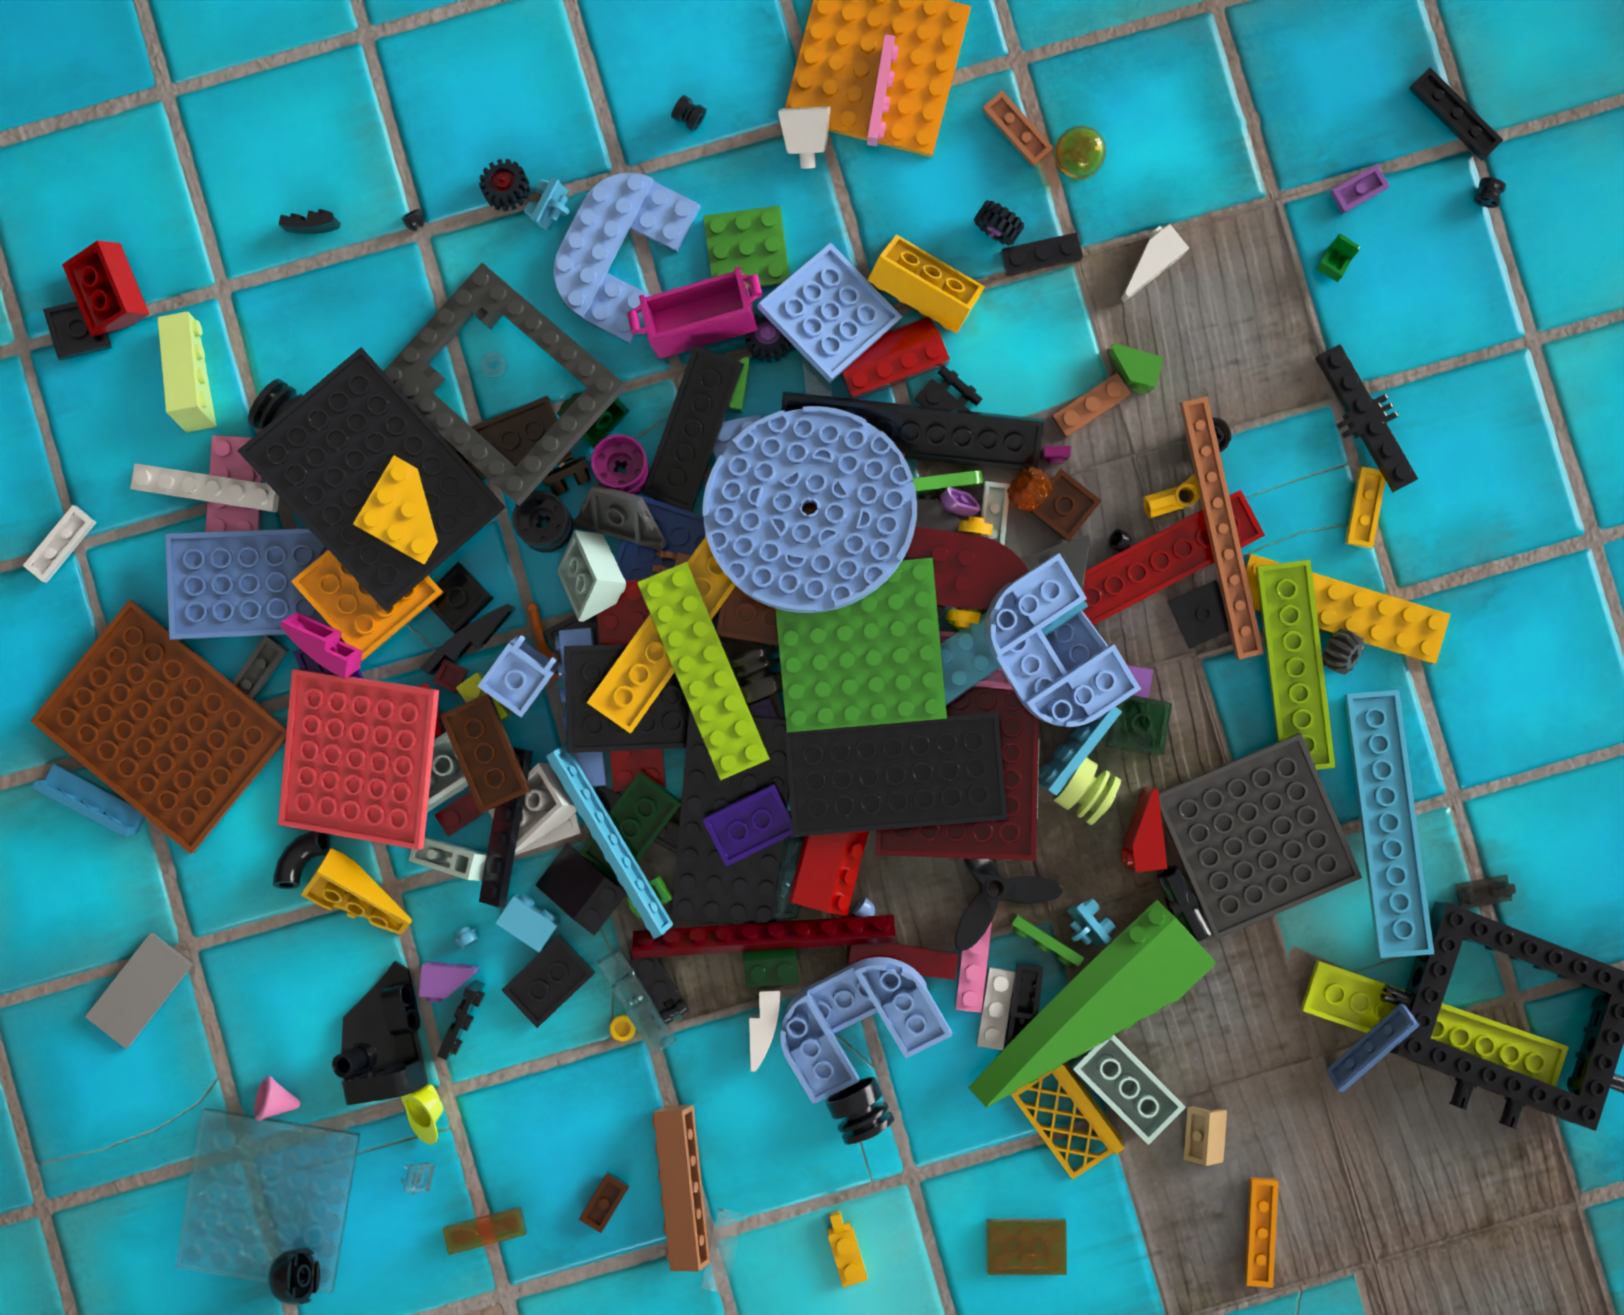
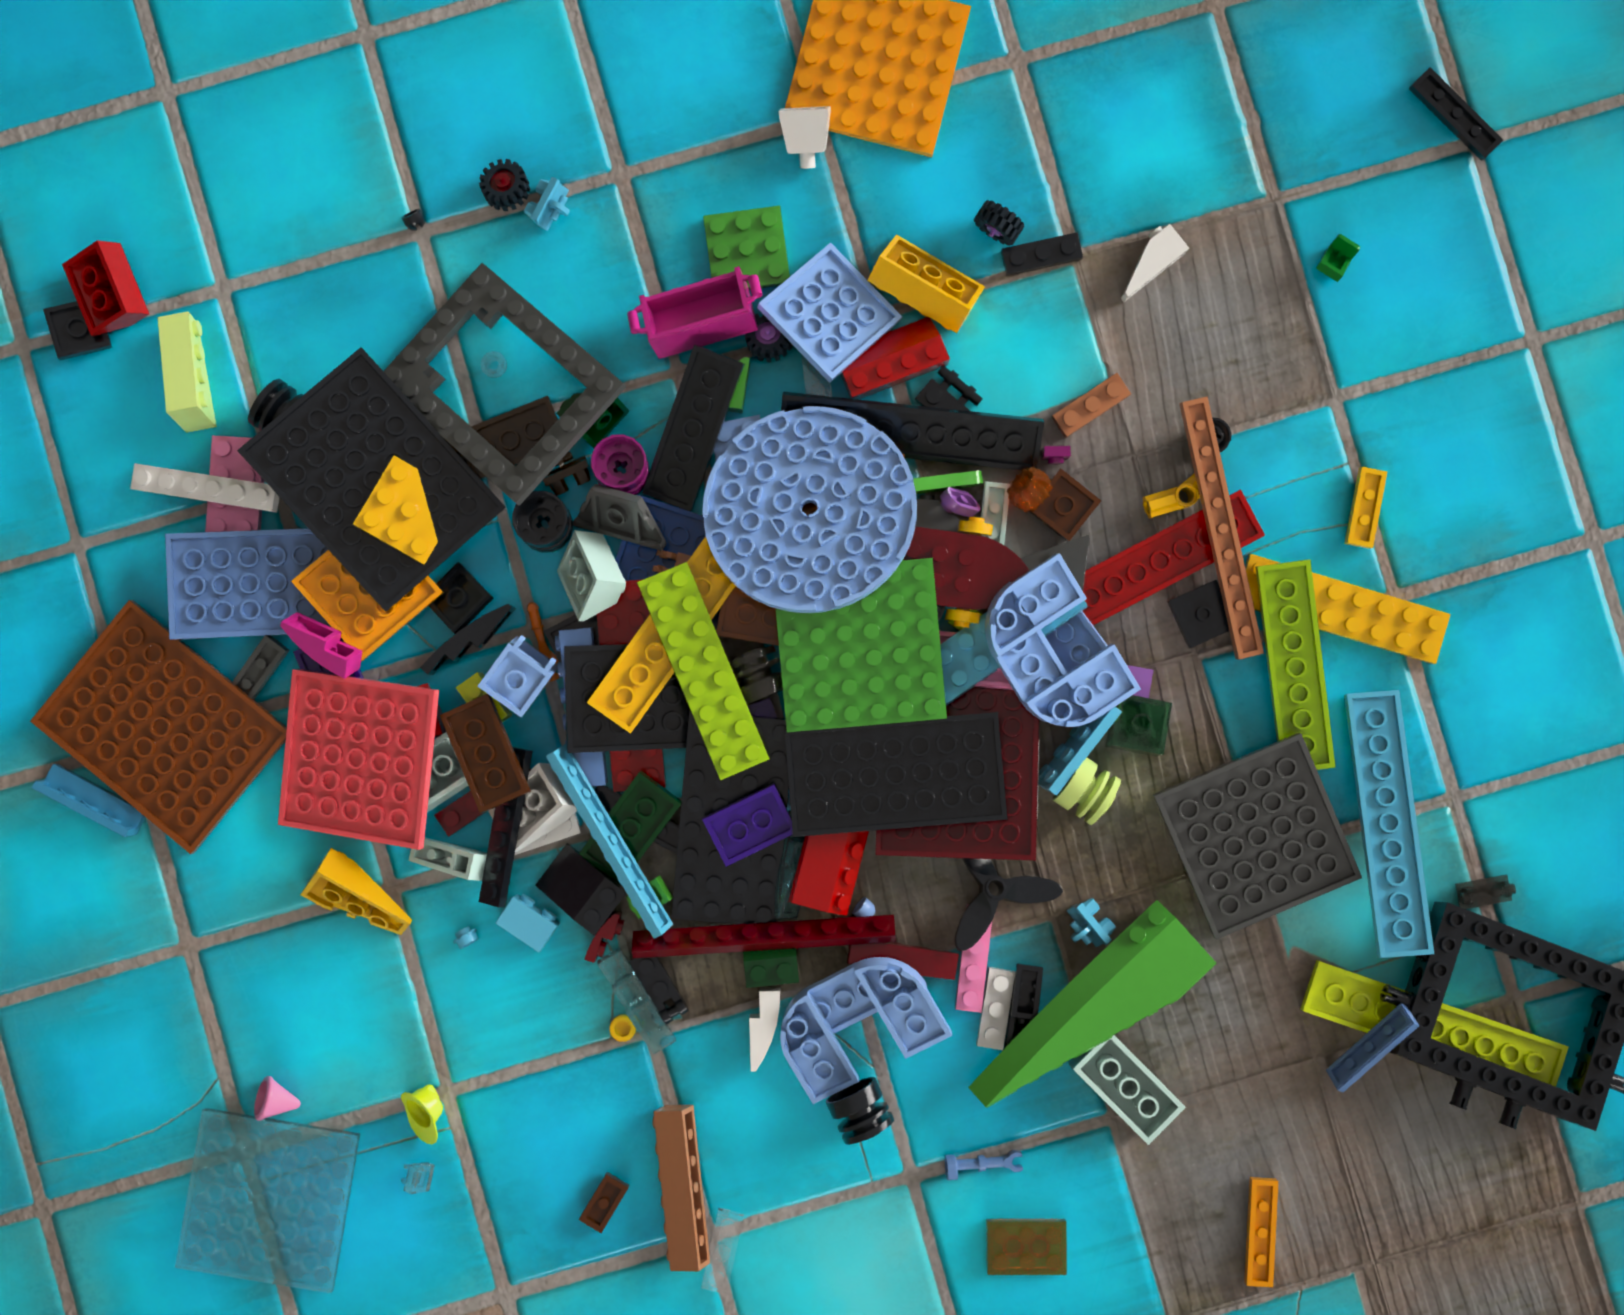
white plate [23,505,97,583] -> none
light grey tile [85,932,194,1049] -> none
black cylinder [268,1248,321,1305] -> none
black cylinder [273,831,330,889] -> none
black slope [278,209,341,234] -> none
black panel [332,961,429,1105] -> none
medium lavender slope [419,961,479,1002] -> none
dark red plate [432,658,469,694] -> none
black wing [437,980,485,1060] -> none
clear orange plate [442,1206,527,1255] -> none
black plate [502,935,596,1028] -> none
light blue plate [554,173,701,344] -> none
black wheel [671,95,707,132] -> none
yellow hinge [827,1210,868,1288] -> none
bright pink plate [867,34,899,147] -> none
nougat plate [982,90,1053,167] -> none
bright green plate [1009,913,1084,967] -> none
yellow fence [1011,1062,1125,1180] -> none
clear yellow cylinder [1053,125,1106,181] -> none
bright green slope [1108,343,1164,394] -> none
black hinge [1109,529,1132,552] -> none
red slope [1120,787,1167,872] -> none
black piece [1156,865,1211,942] -> none
tan panel [1184,1106,1227,1166] -> none
black hinge [1315,344,1418,493] -> none
dark grey gear [1322,628,1364,675] -> none
medium lavender plate [1329,165,1390,215] -> none
black wheel [1473,177,1506,208] -> none
none -> dark red slope [584,911,625,963]
none -> medium blue piece [944,1150,1023,1180]

